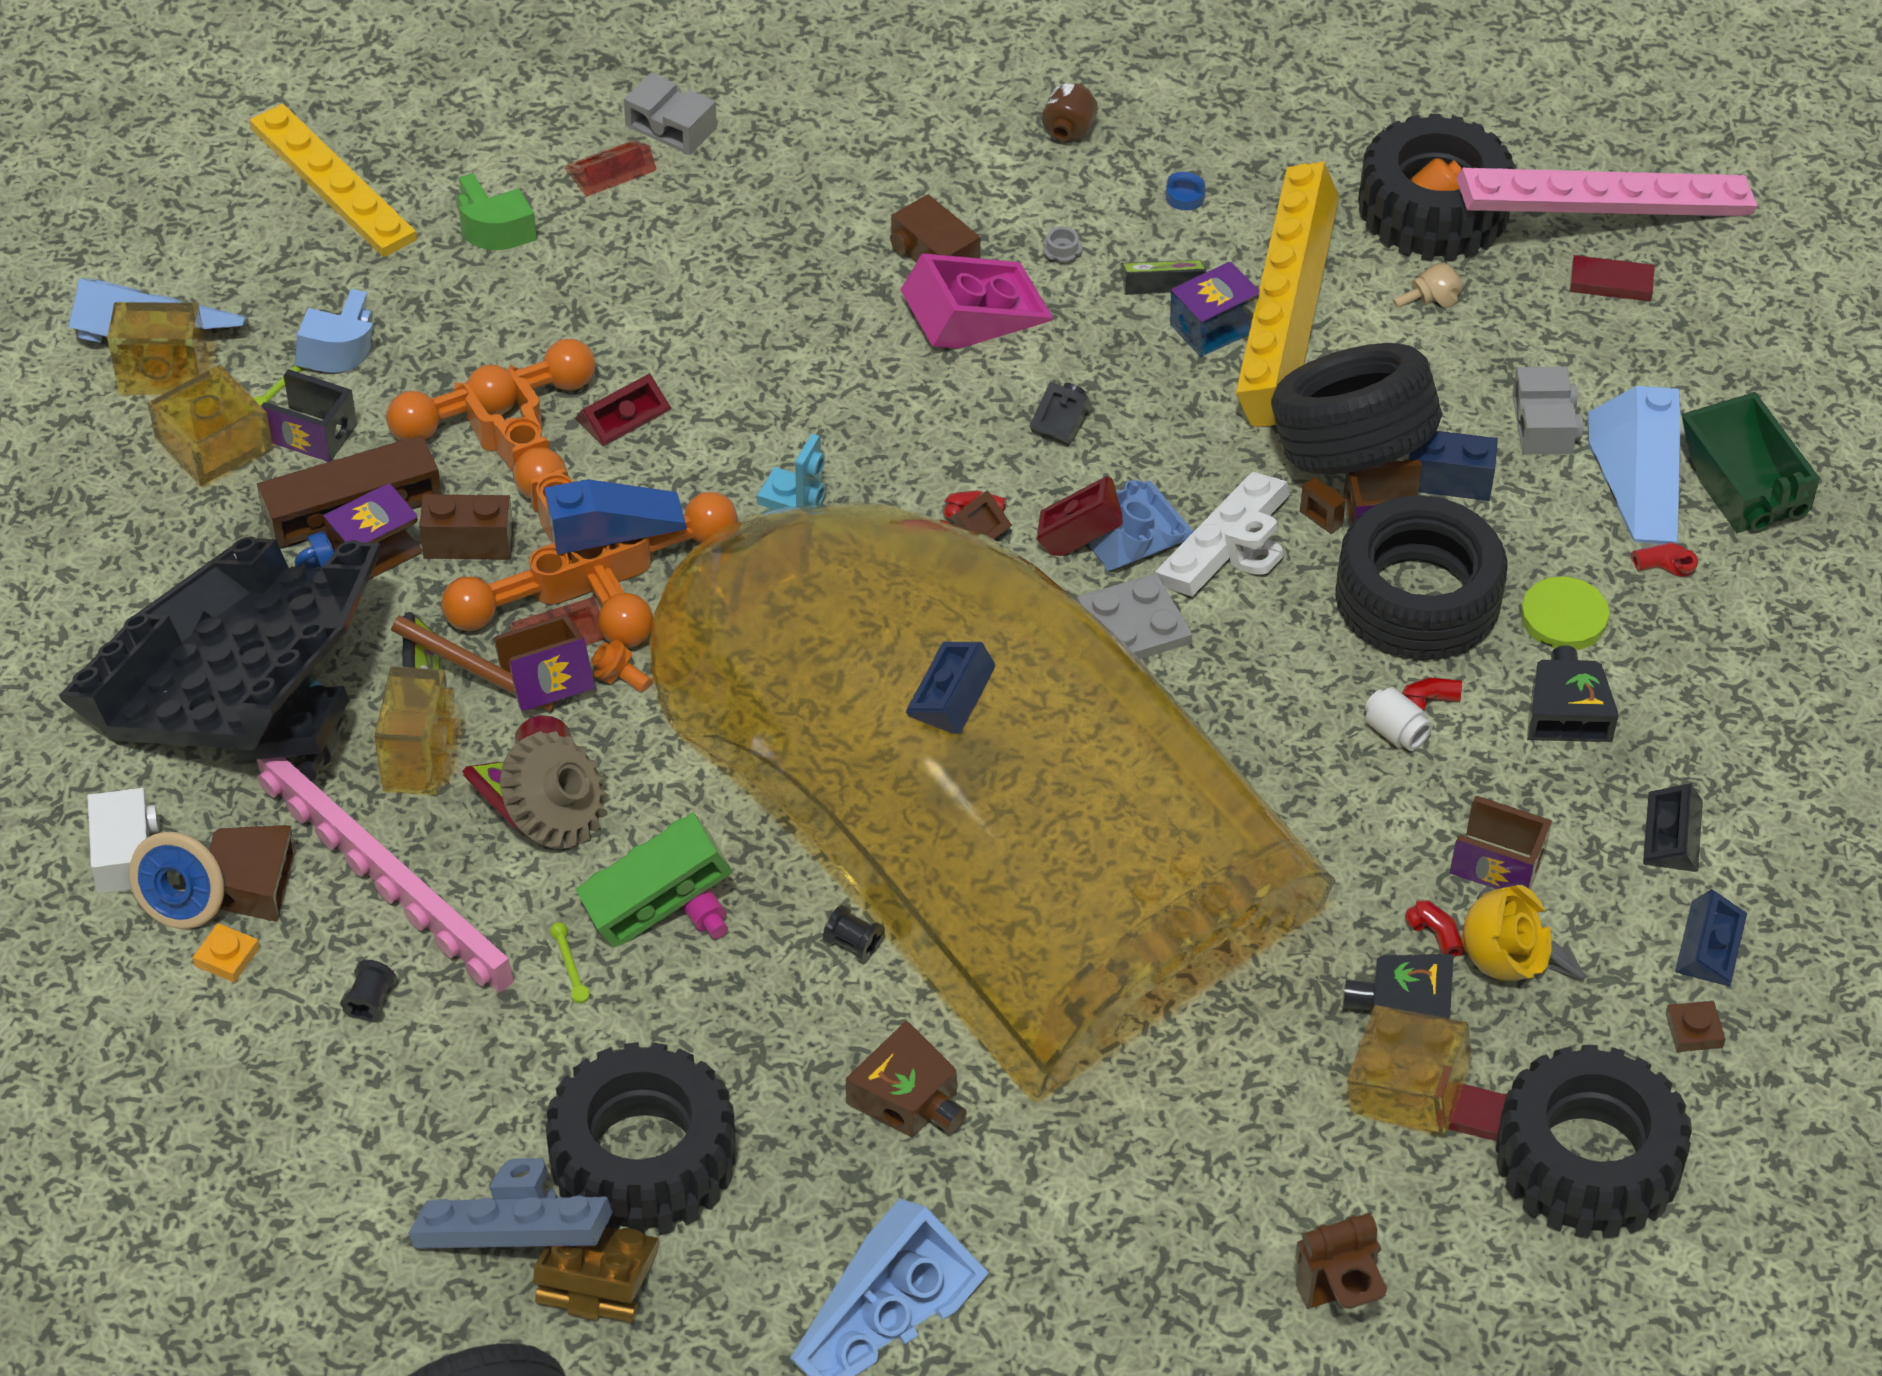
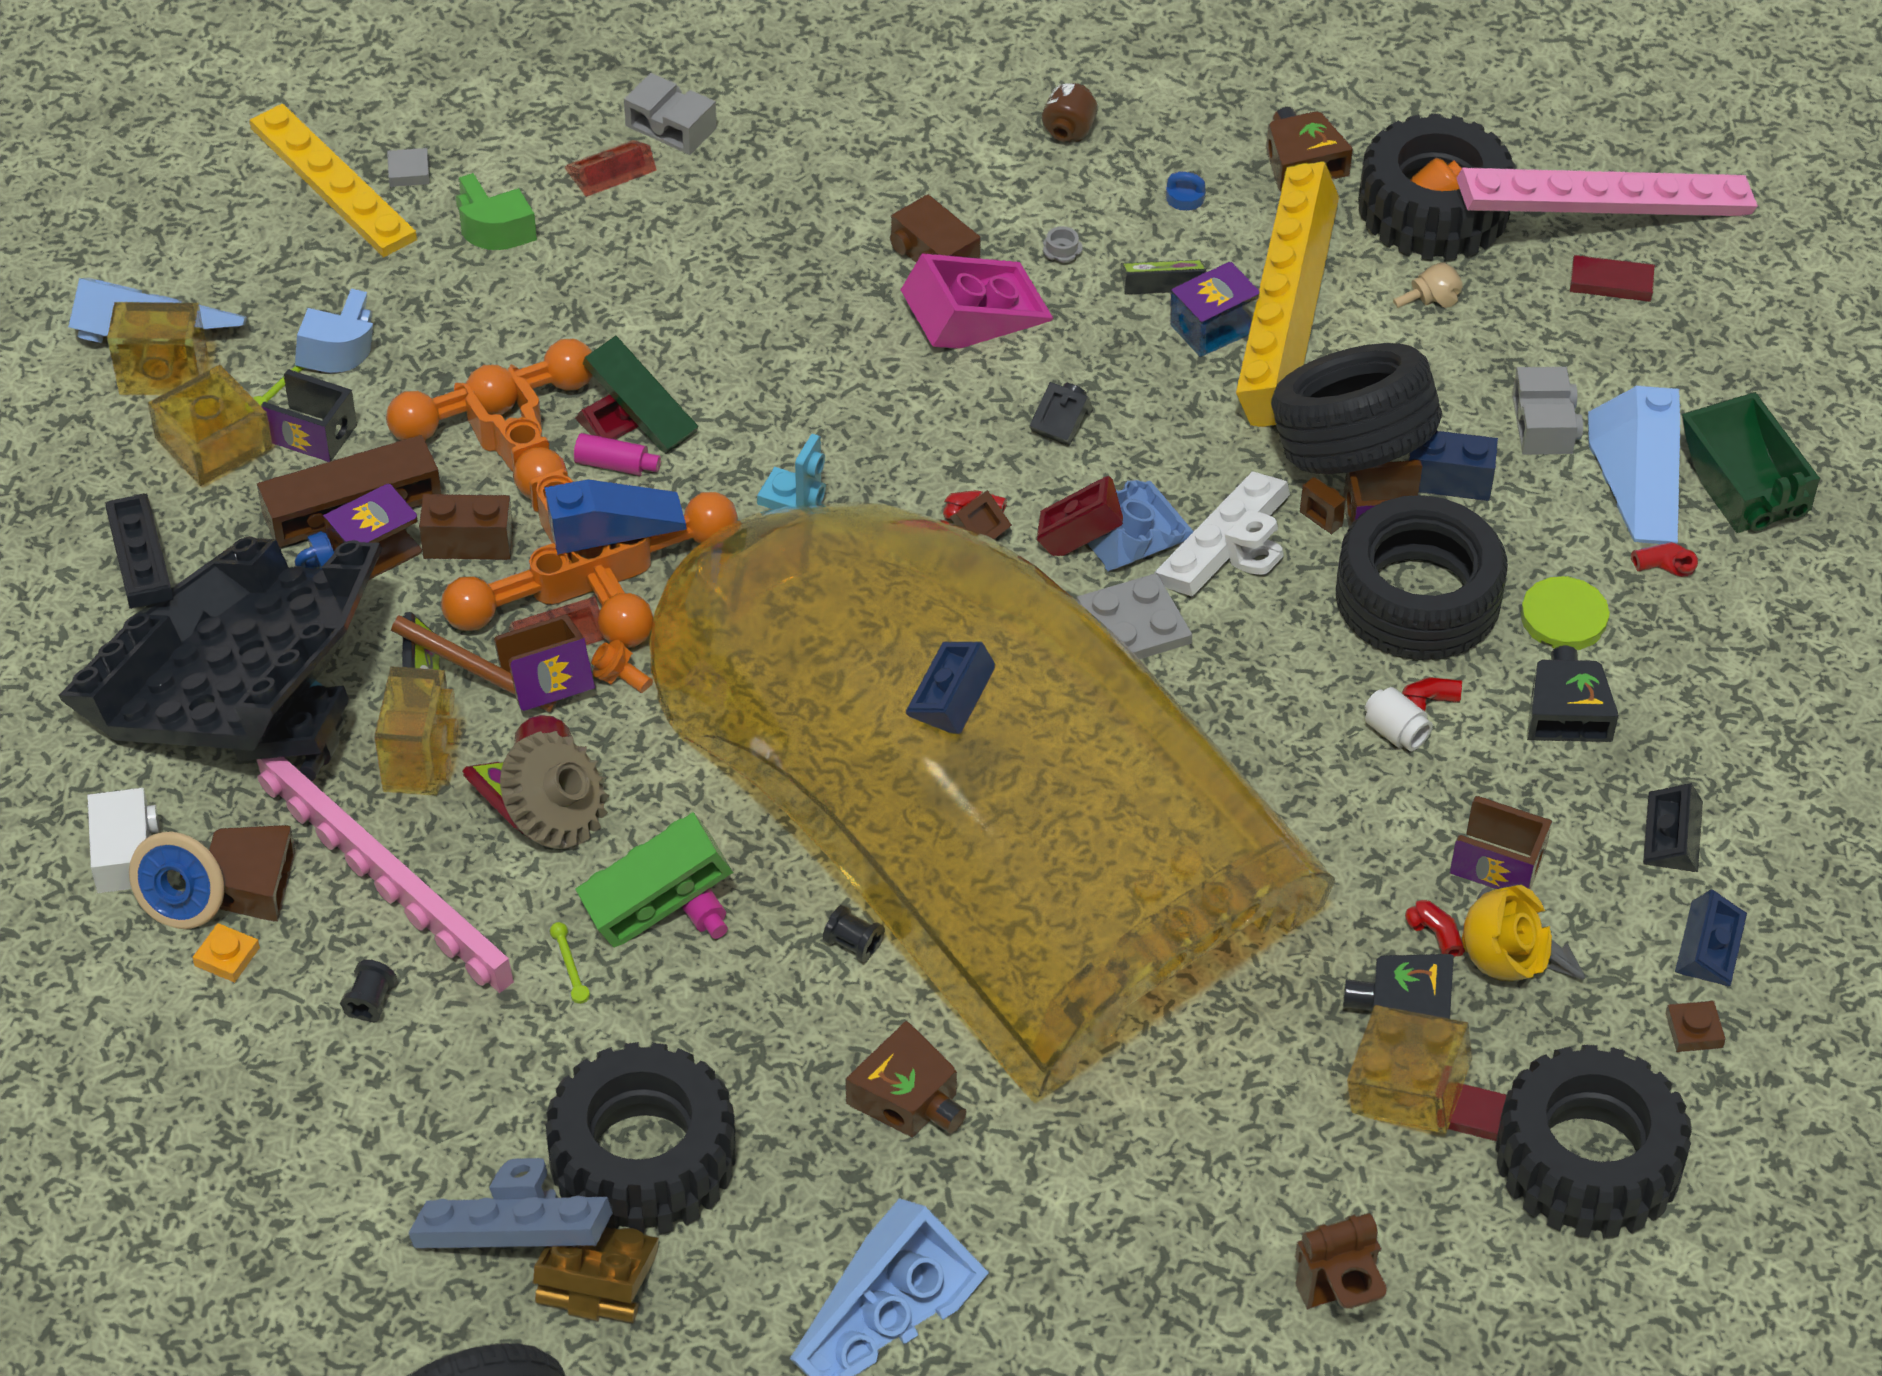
none -> black tile [104,493,174,609]
none -> light grey tile [387,148,430,187]
none -> dark pink cylinder [574,433,661,476]
none -> dark green tile [582,335,699,454]
none -> reddish brown torso [1266,106,1353,192]

